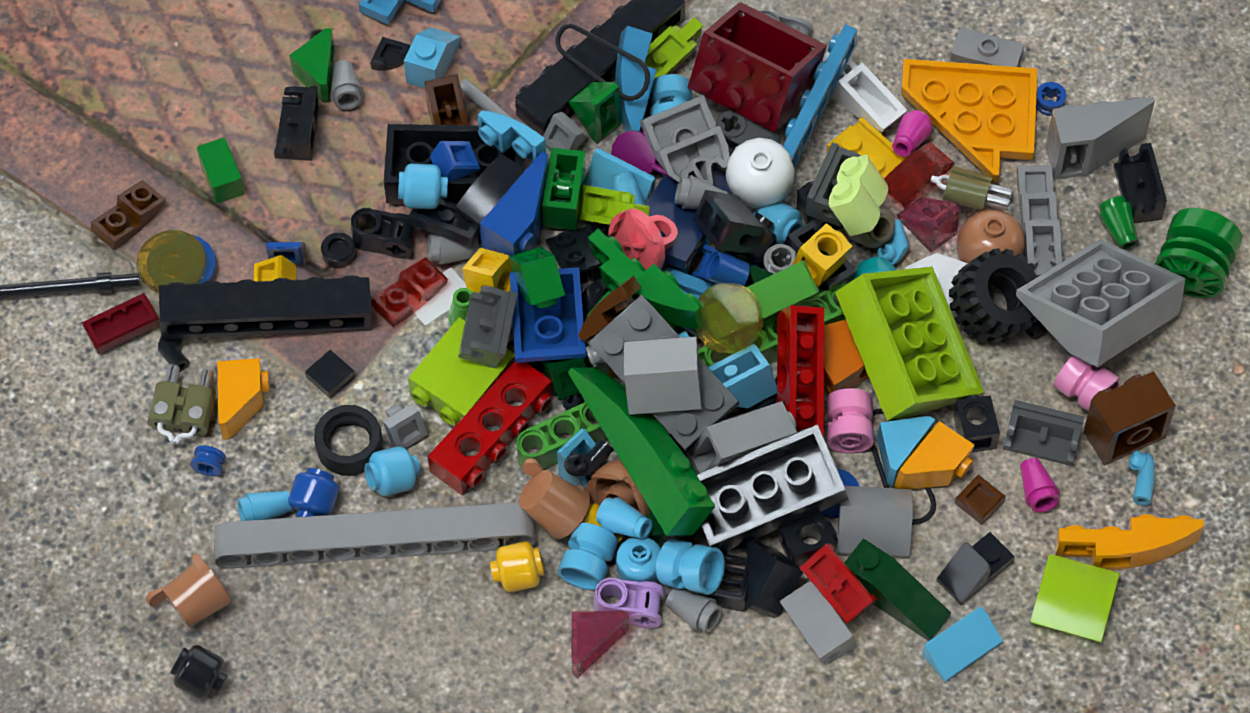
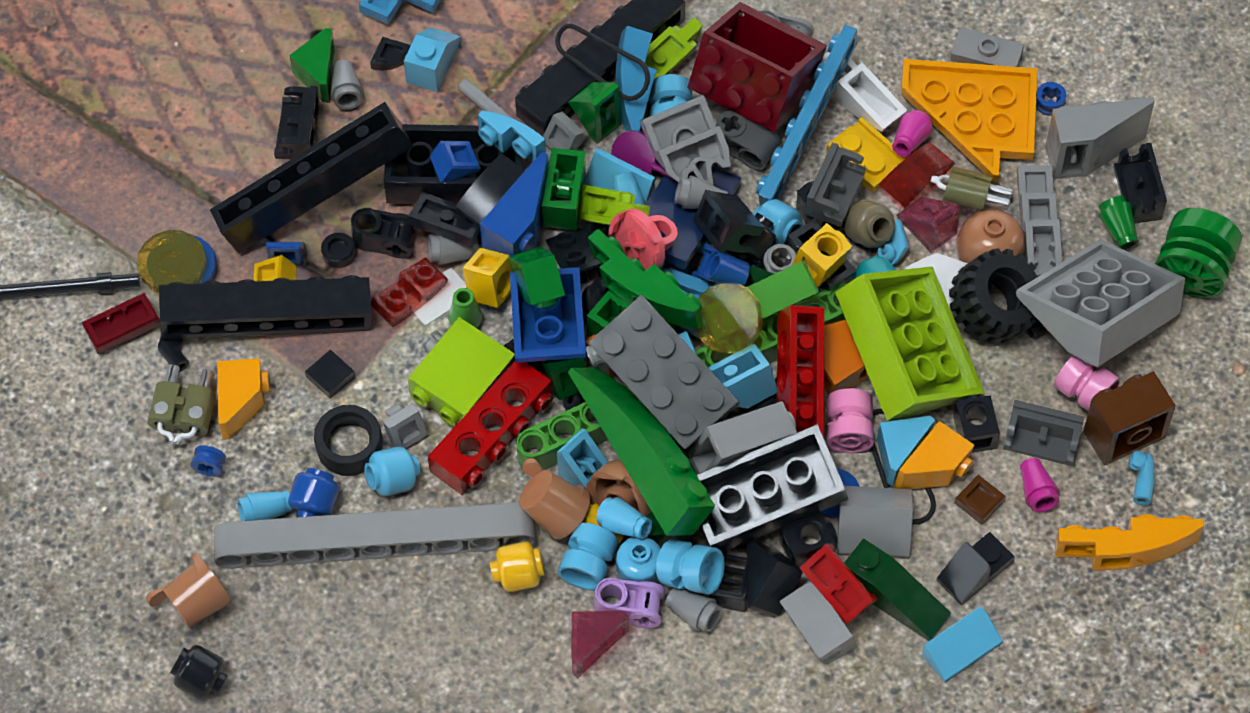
reddish brown slope [91,180,166,250] -> none
green piece [197,138,244,203] -> none
medium azure head [398,164,448,209] -> none
reddish brown slope [424,74,469,125] -> none
dark grey hinge [458,286,517,368] -> none
black arm [564,439,614,477] -> none
reddish brown slope [578,275,641,342] -> none
light grey slope [624,337,702,415] -> none
white cylinder [726,137,795,208] -> none
yellowish green brick [829,155,888,236] -> none
lime slope [1030,553,1120,643] -> none
none -> black brick [210,102,413,253]

